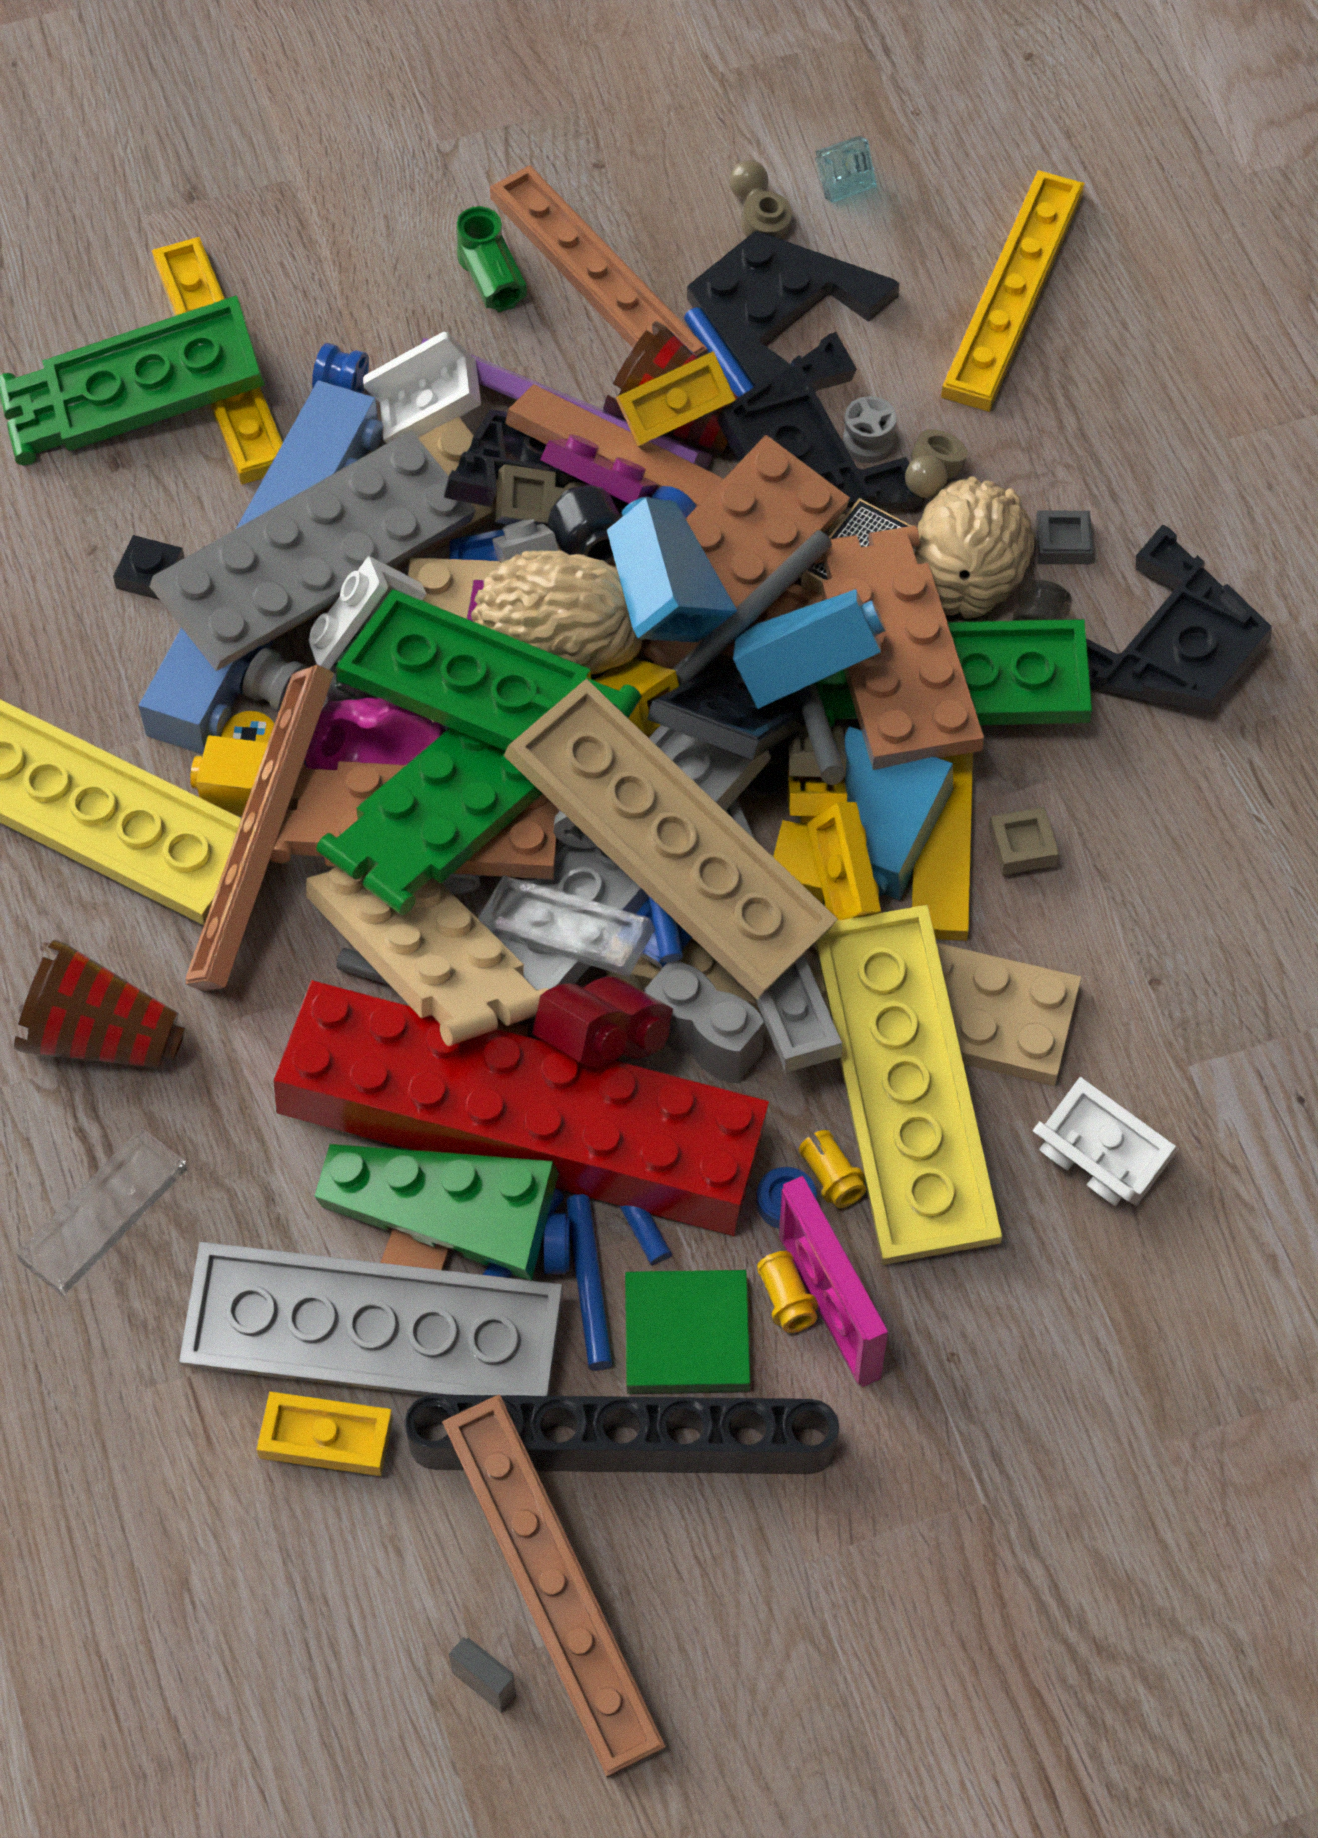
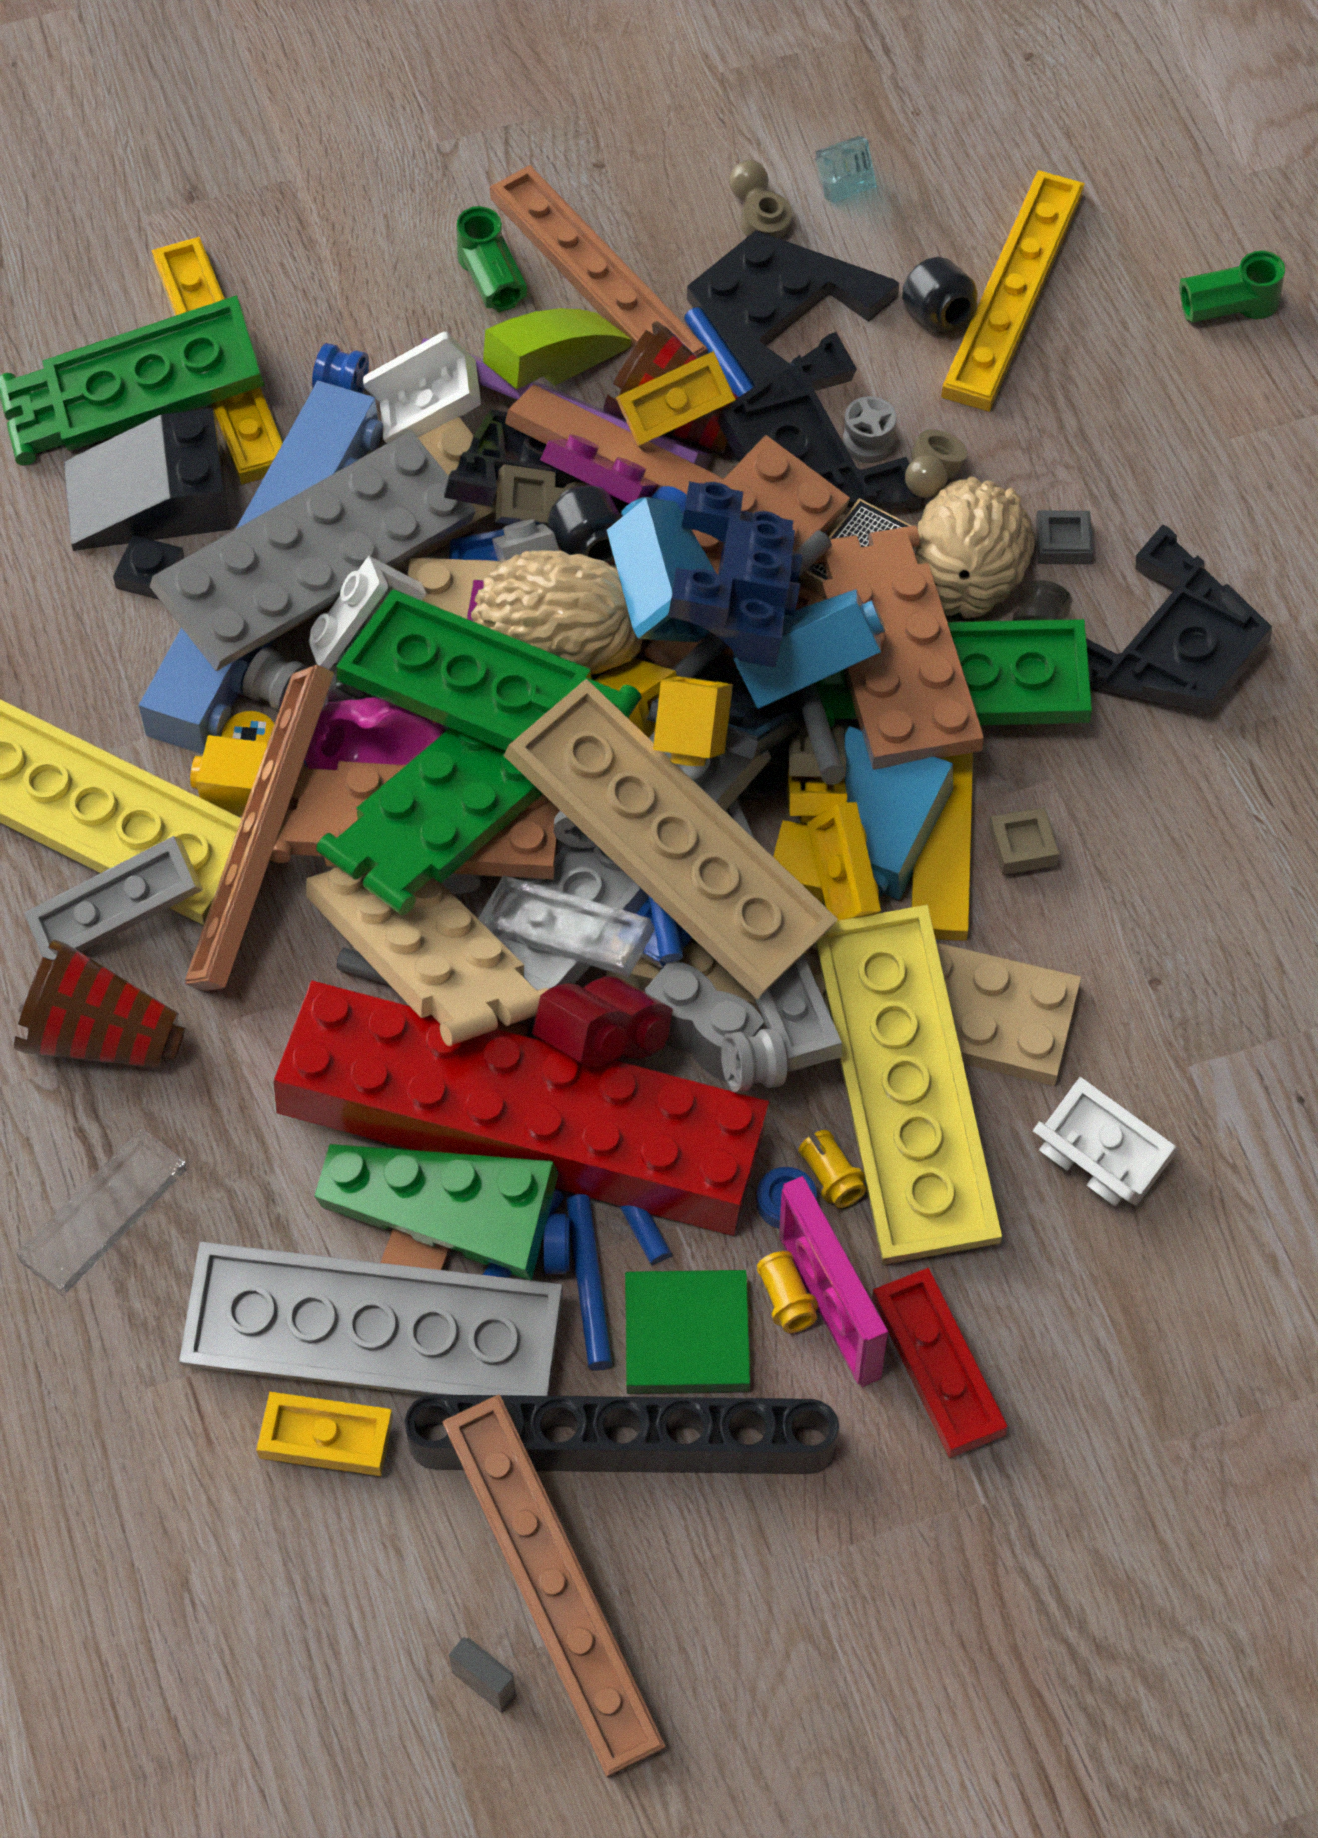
none -> light grey plate [24,836,203,960]
none -> black slope [64,408,231,551]
none -> lime slope [483,308,631,389]
none -> yellow brick [653,676,733,766]
none -> dark blue bracket [668,481,803,667]
none -> light grey wheel [721,1028,787,1092]
none -> red plate [872,1267,1008,1458]
none -> black head [902,256,978,333]
none -> green piece [1179,251,1285,323]

